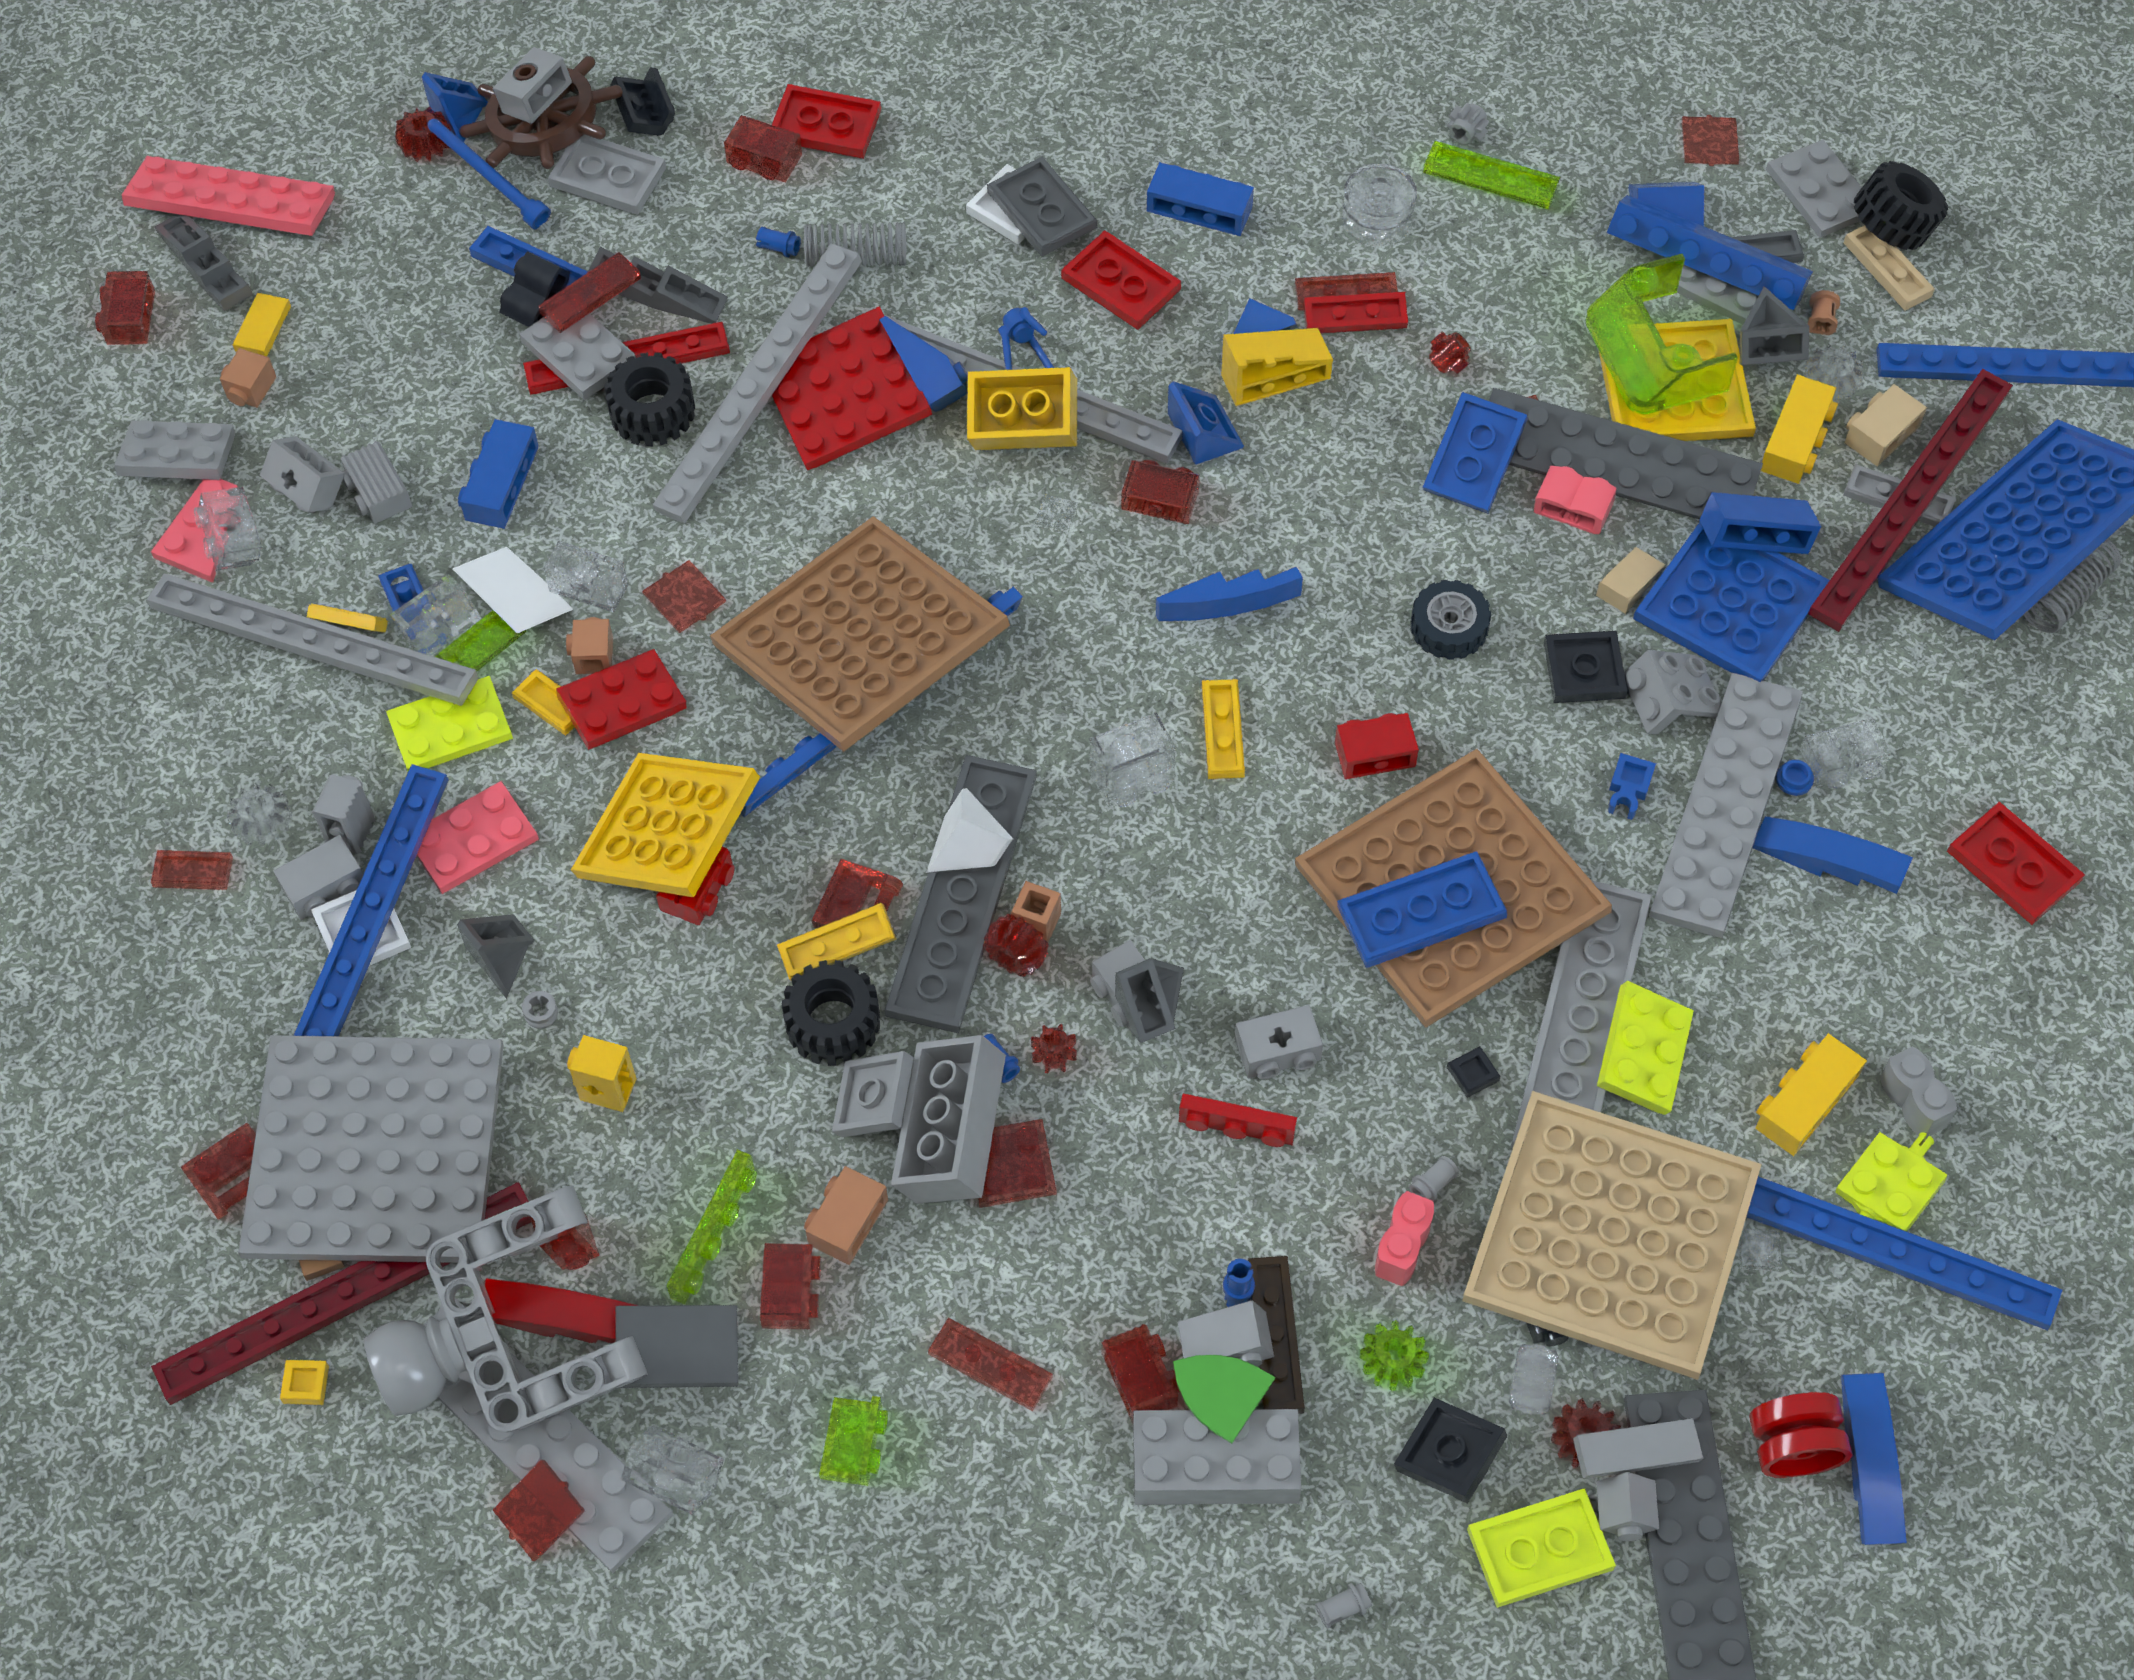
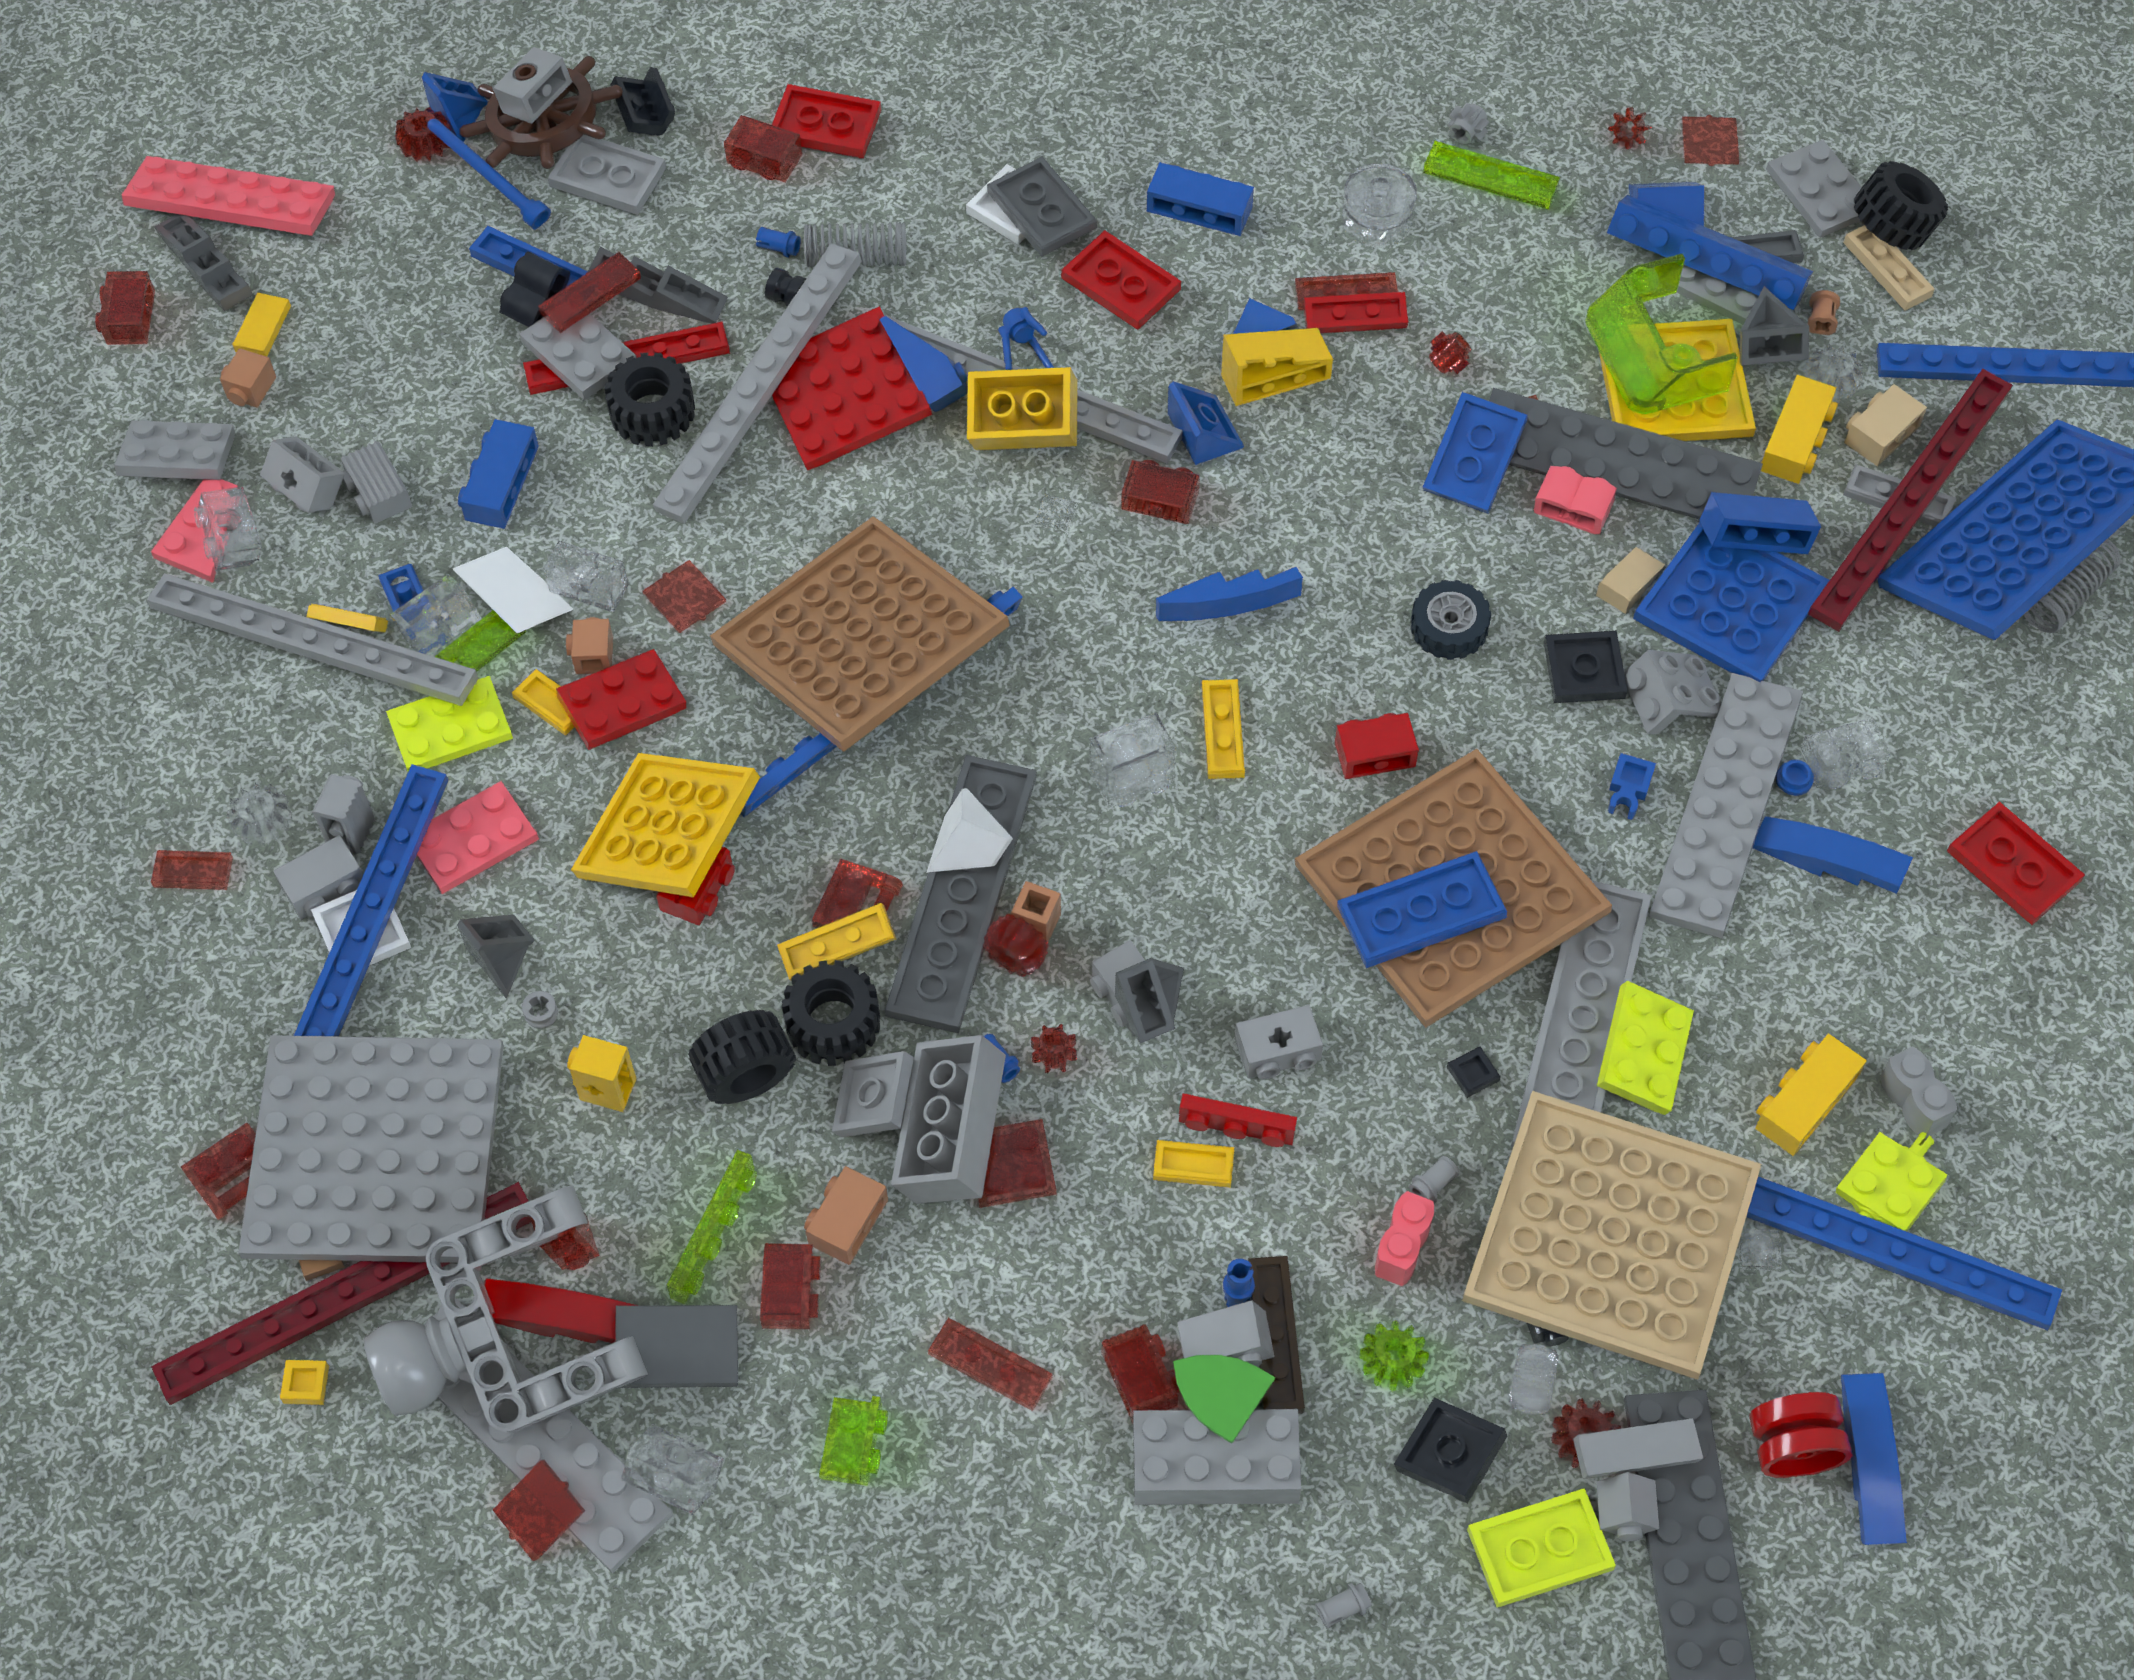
none -> black tyre [688,1010,796,1104]
none -> black wheel [765,268,807,307]
none -> yellow tile [1153,1140,1235,1188]
none -> clear red gear [1608,107,1651,150]

